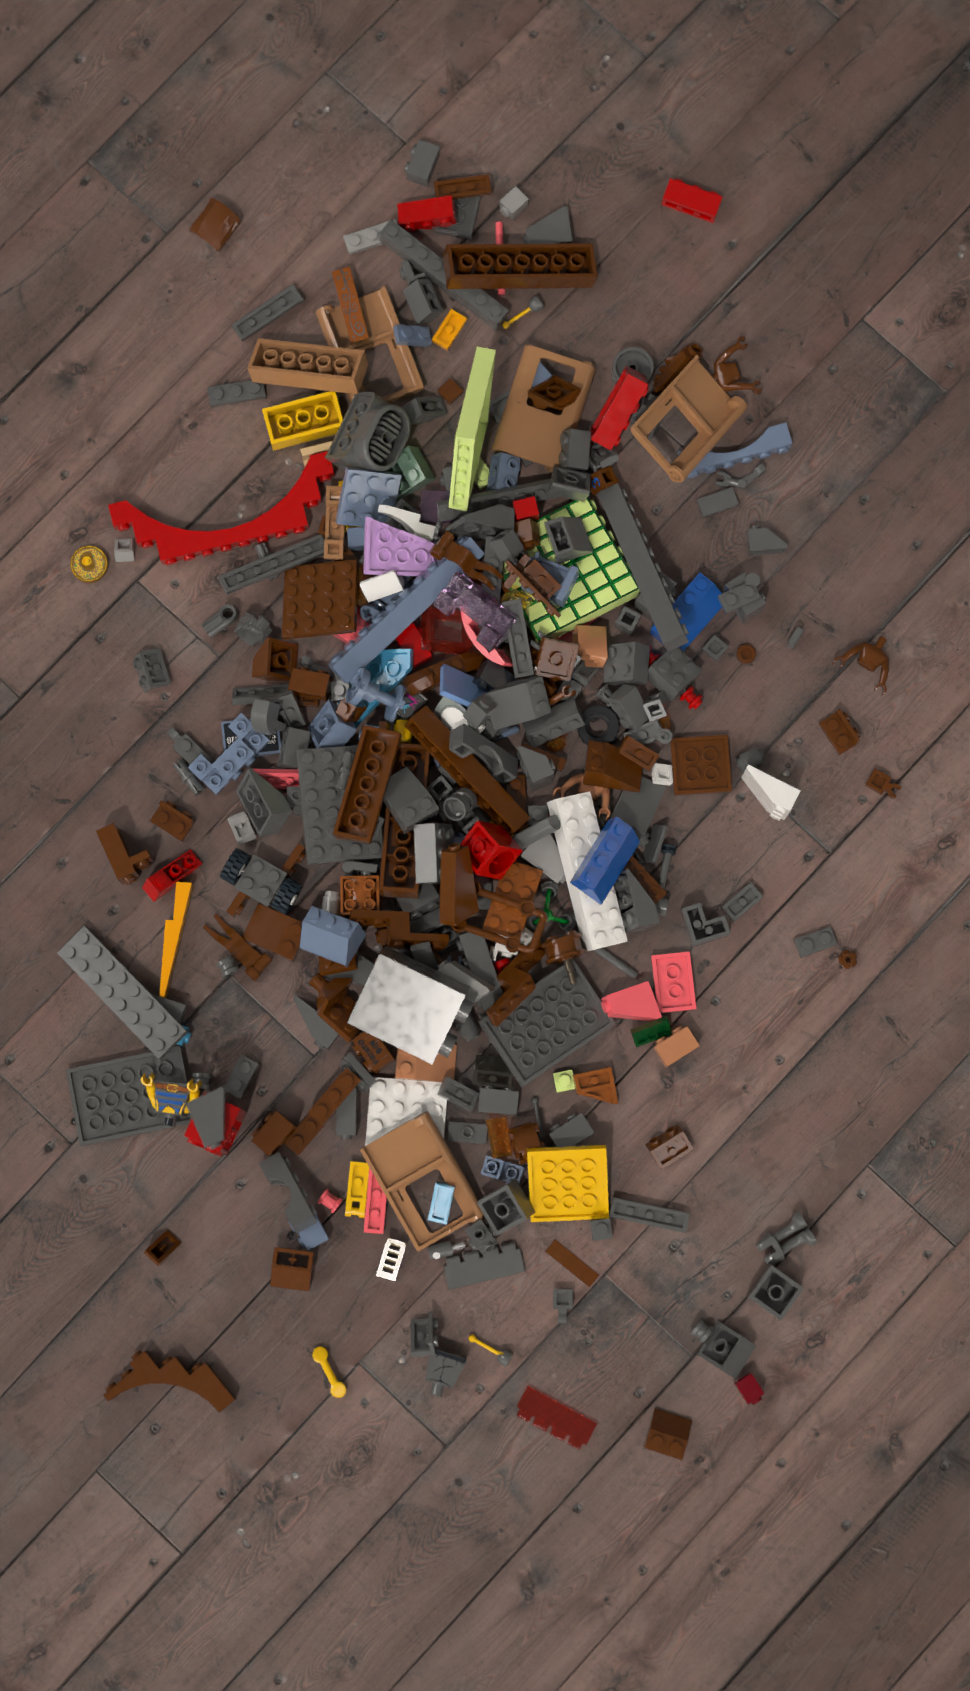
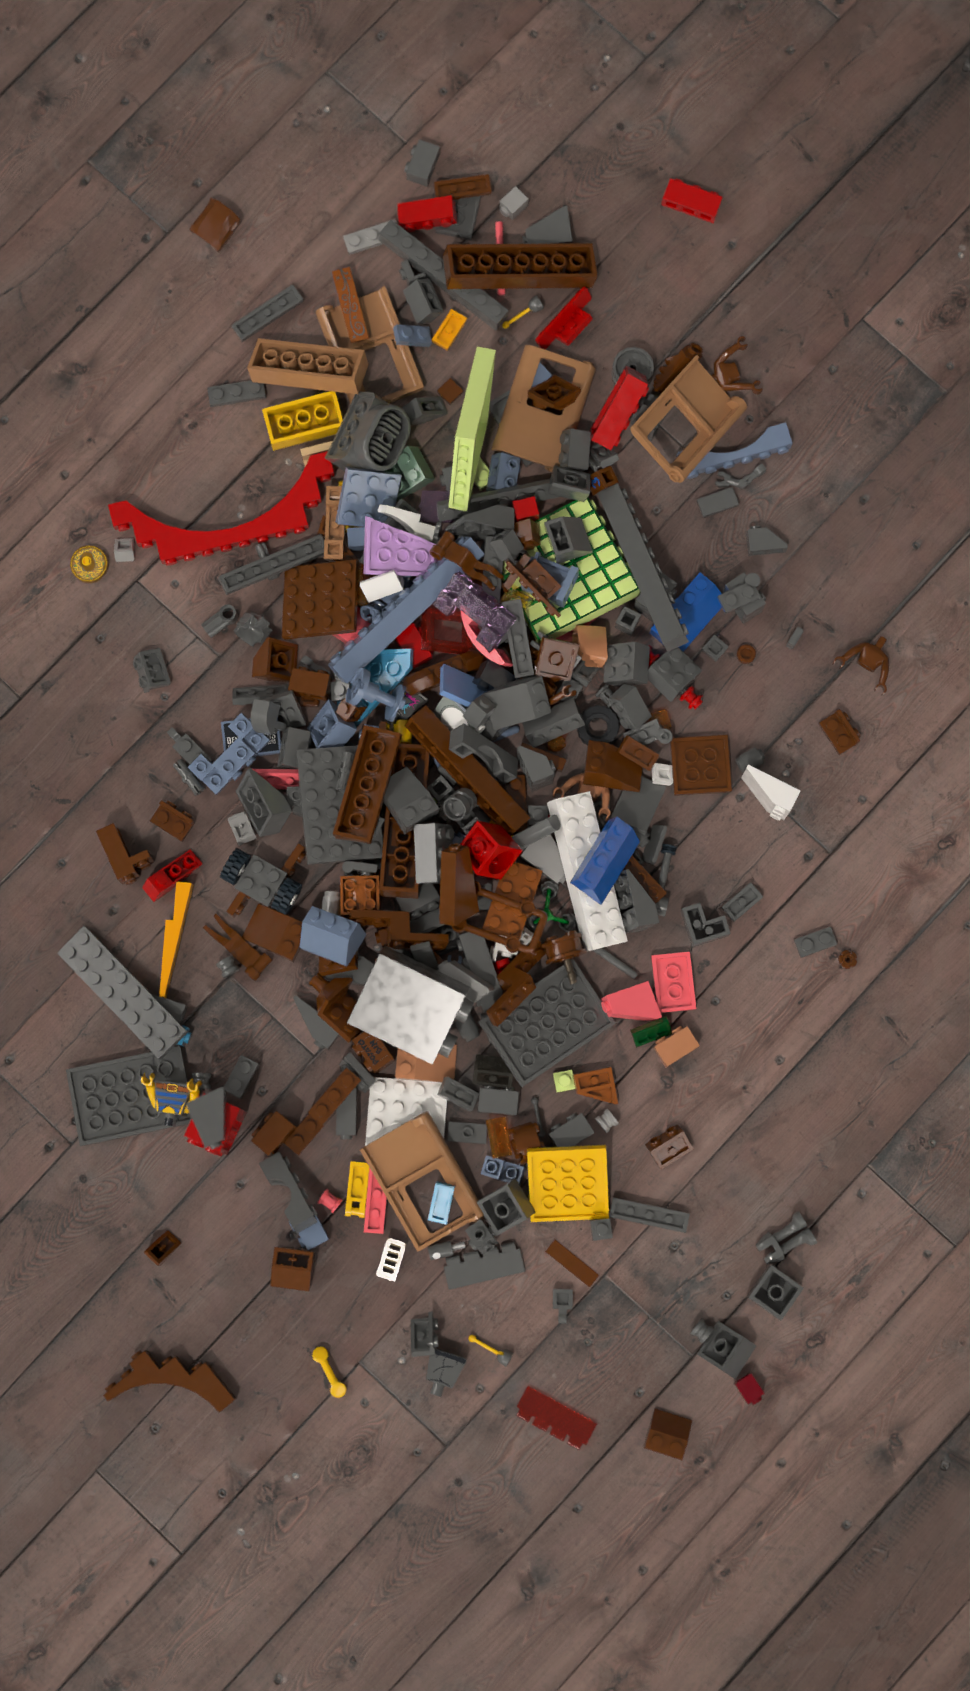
dark grey brick [643,691,670,722] -> none
reddish brown plate [865,768,901,799] -> none
none -> red bracket [535,287,593,350]
none -> light grey wheel [595,1109,619,1133]

